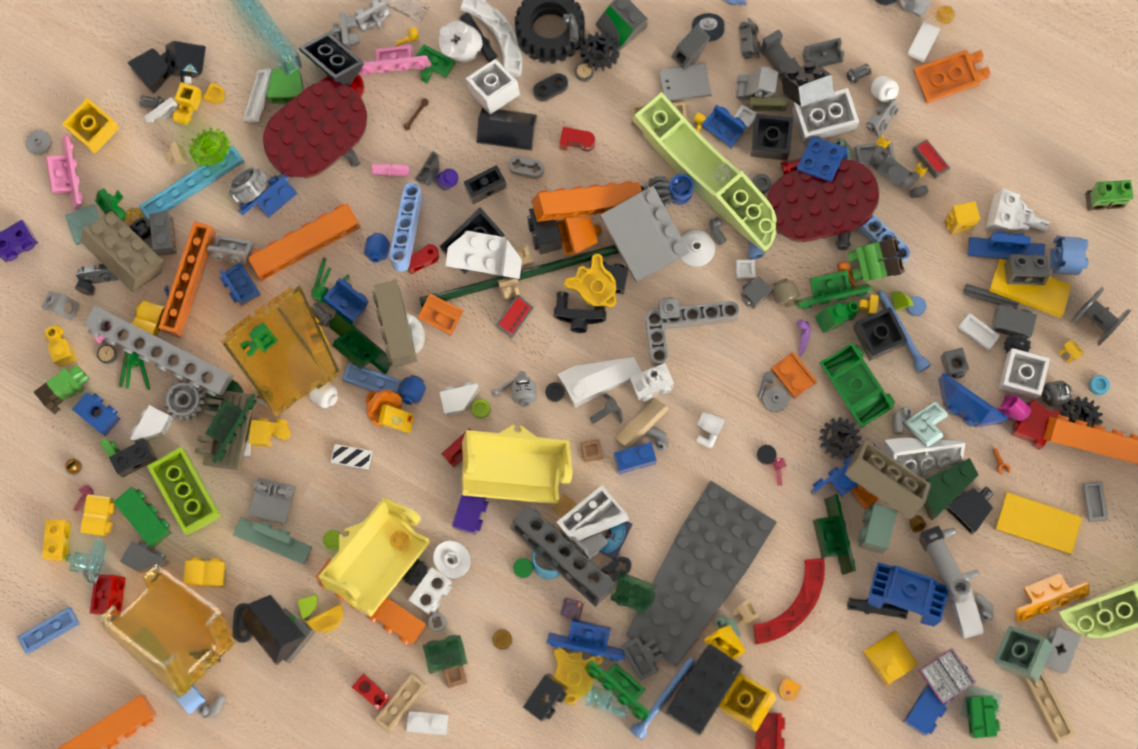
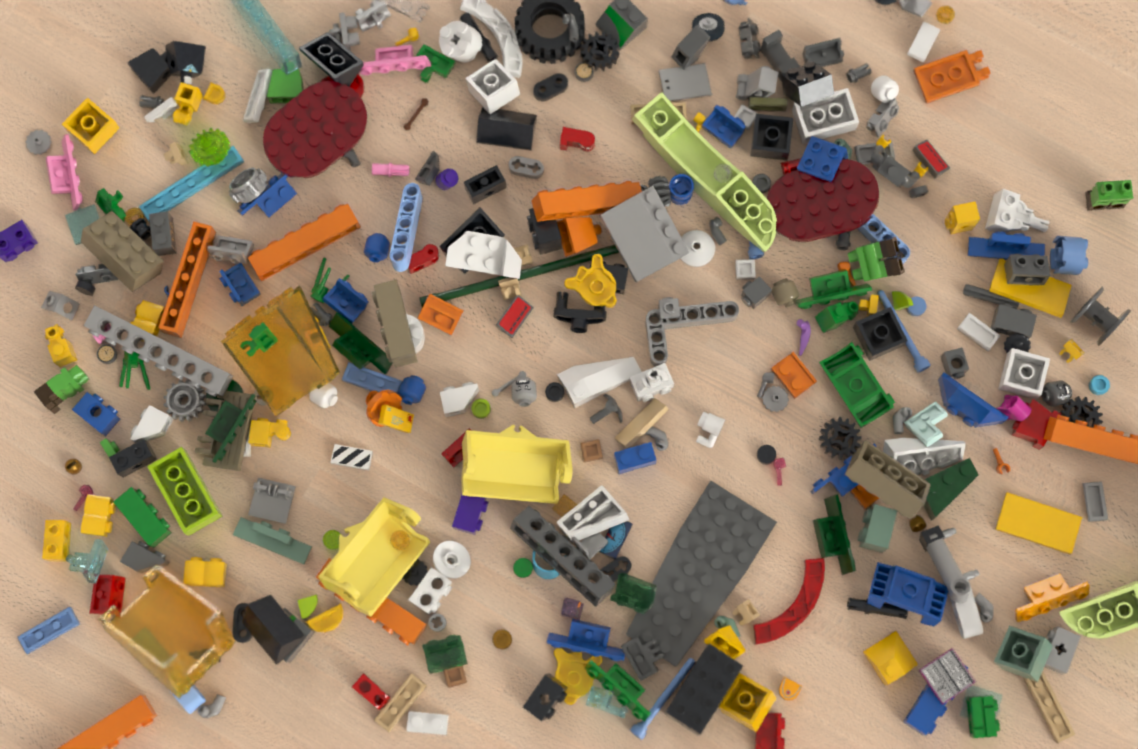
black torso [945,487,994,535] -> none

